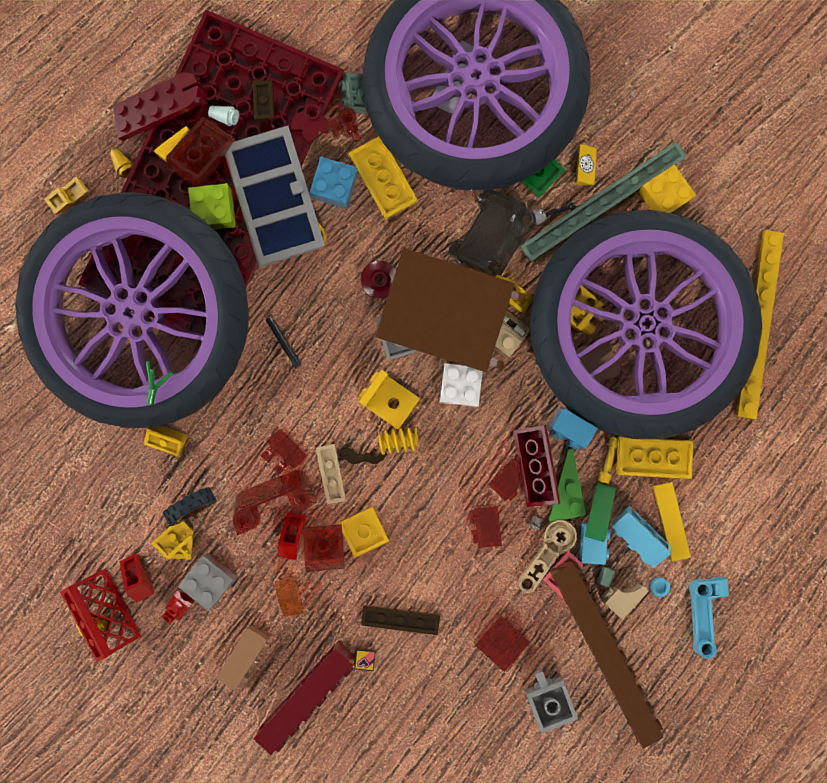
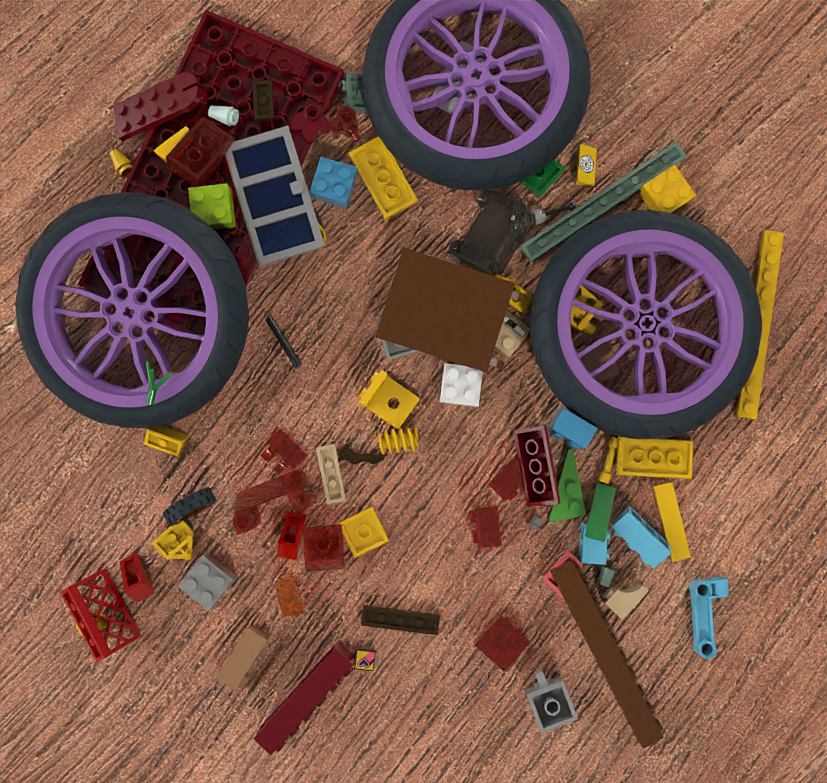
yellow slope [44,177,90,215] -> none
red hips [161,591,193,624] -> none
dark red dish [361,260,396,299] -> none
tan beam [518,520,577,593] -> none
medium azure tile [649,577,670,597] -> none

